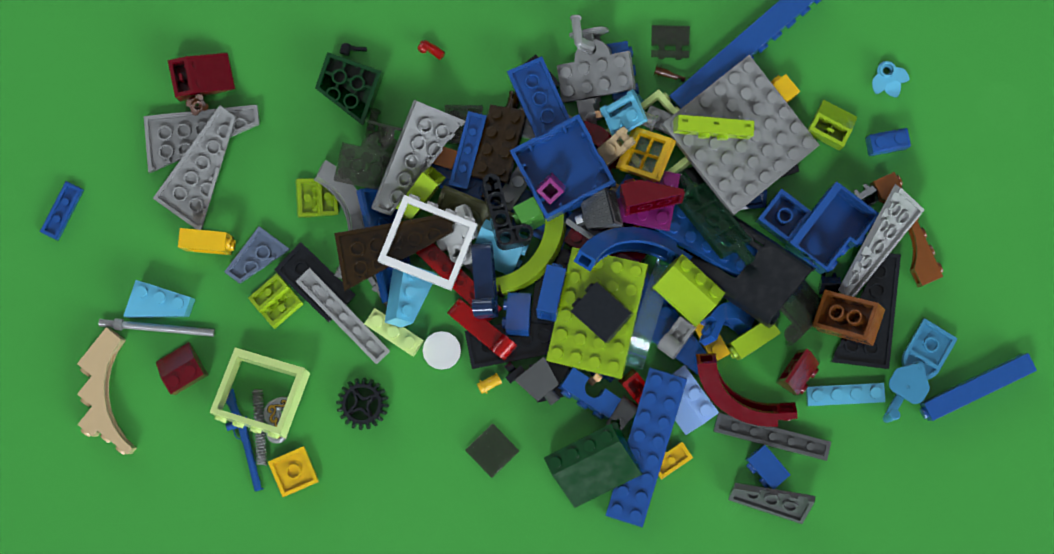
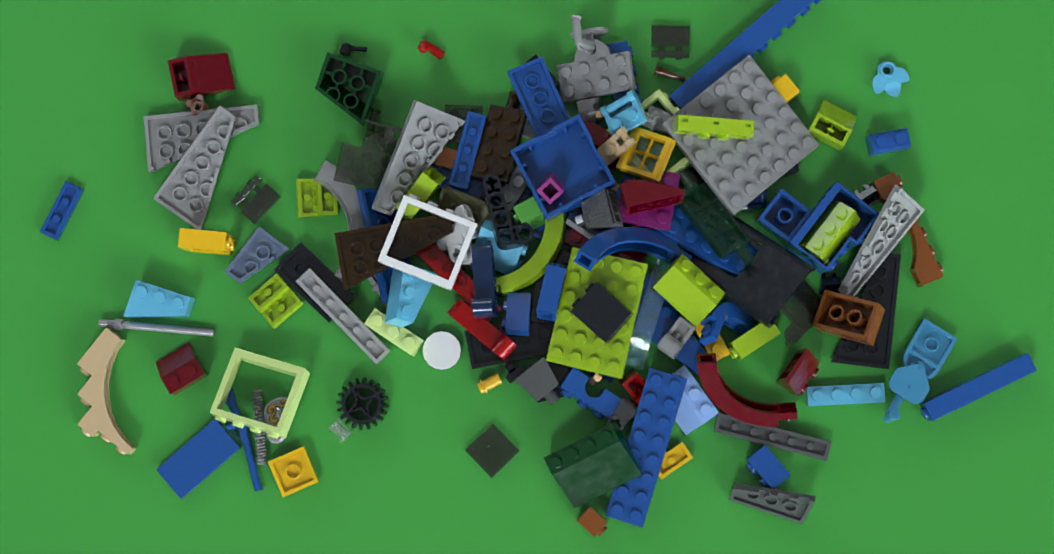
none -> blue tile [156,419,241,499]
none -> clear smoke plate [231,175,281,225]
none -> clear bush [328,418,353,443]
none -> dark orange brick [577,506,607,537]
none -> lime slope [798,201,860,265]

